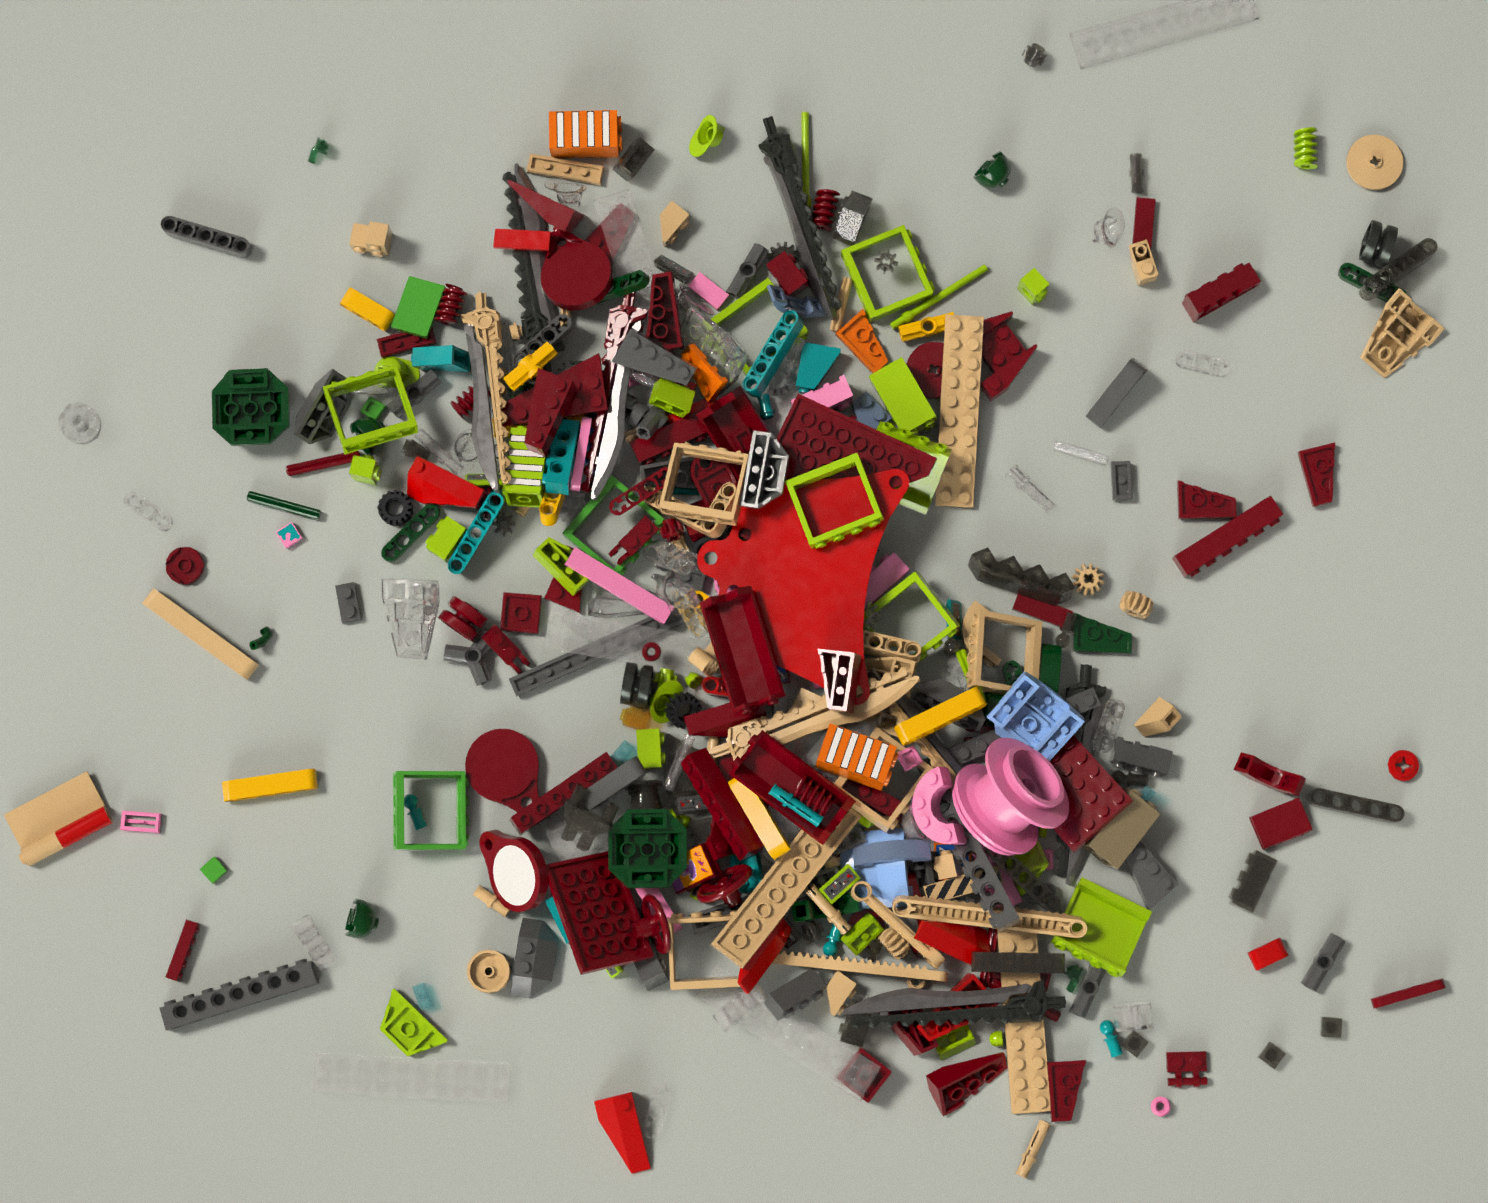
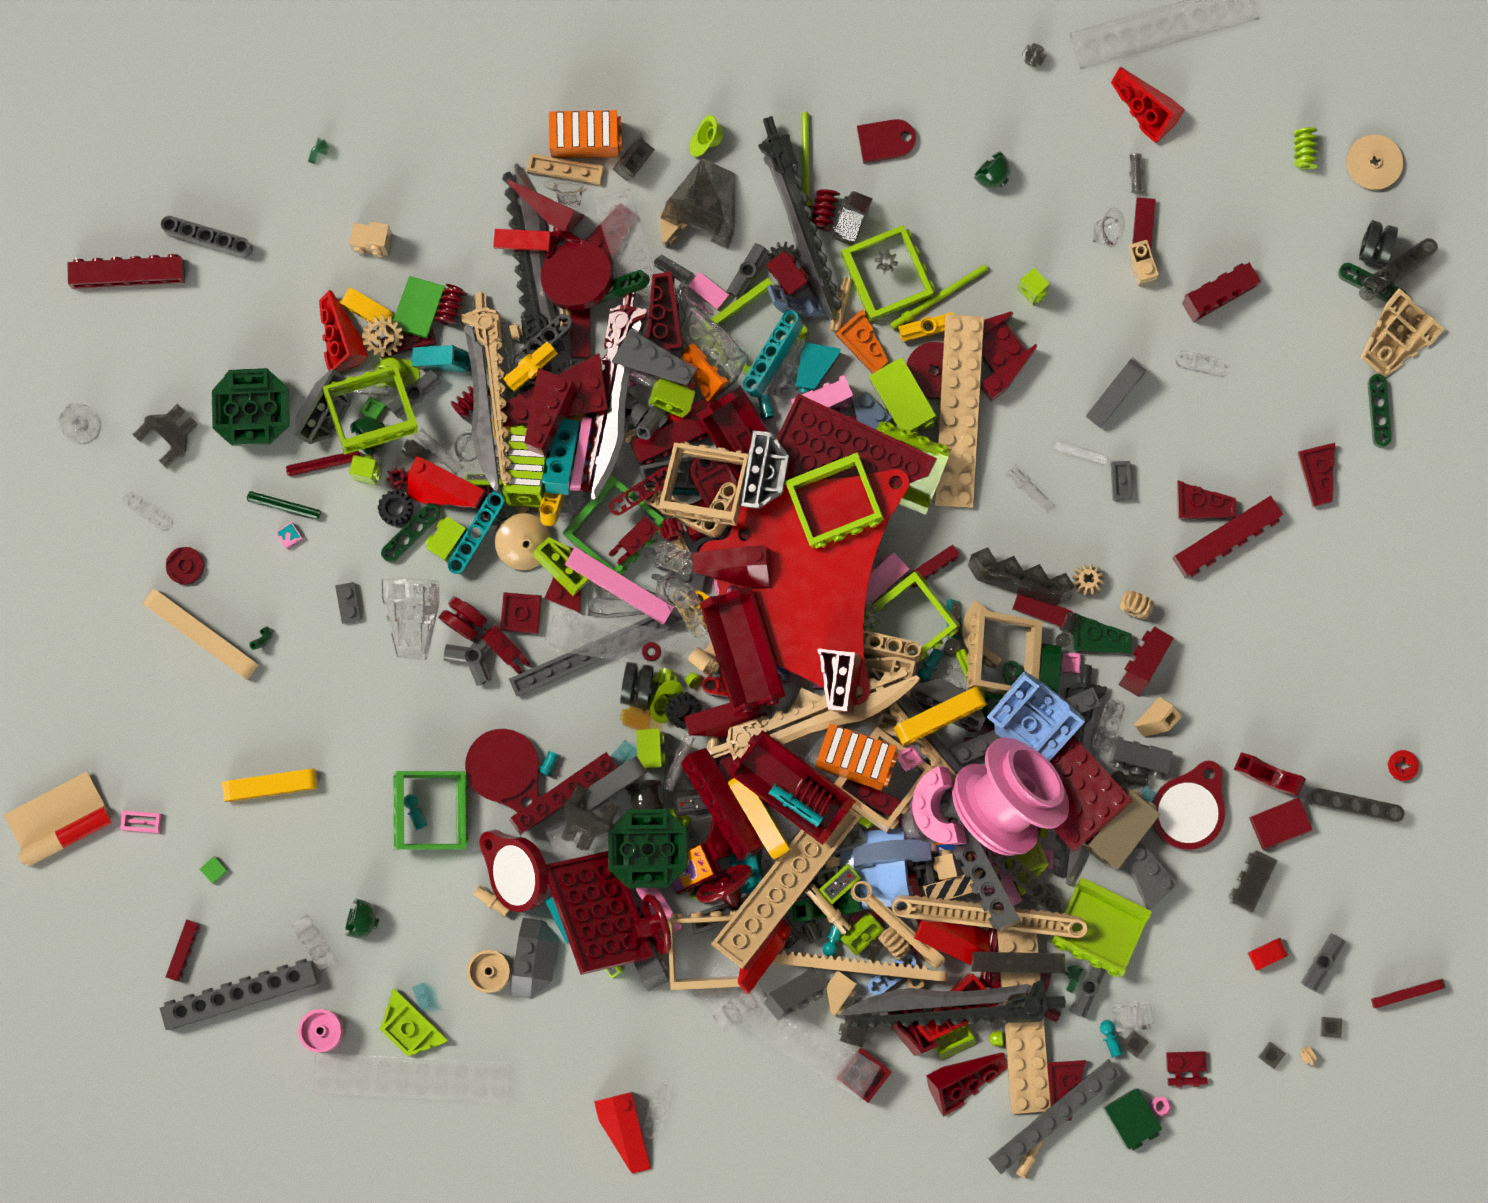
none -> dark red brick [67,254,185,289]
none -> clear smoke connector [132,404,198,469]
none -> bright pink wheel [298,1009,345,1053]
none -> red wedge [319,290,368,373]
none -> tan gear [362,315,403,357]
none -> dark red gear [386,466,408,491]
none -> tan dish [495,513,552,570]
none -> teal pin [539,751,560,777]
none -> dark red tile [571,308,590,358]
none -> clear smoke wedge [661,158,735,249]
none -> dark red wedge [692,545,770,588]
none -> dark red tile [857,119,916,163]
none -> light blue beam [867,954,916,995]
none -> dark red piece [903,544,959,589]
none -> teal pin [917,649,944,682]
none -> dark grey plate [988,1059,1122,1174]
none -> bright pink tile [1060,653,1081,674]
none -> dark green brick [1102,1088,1162,1151]
none -> red wedge [1111,67,1185,143]
none -> dark red wedge [1118,626,1174,697]
none -> piece [1151,761,1225,850]
none -> tan plate [1300,1047,1317,1066]
none -> dark green beam [1367,374,1391,448]

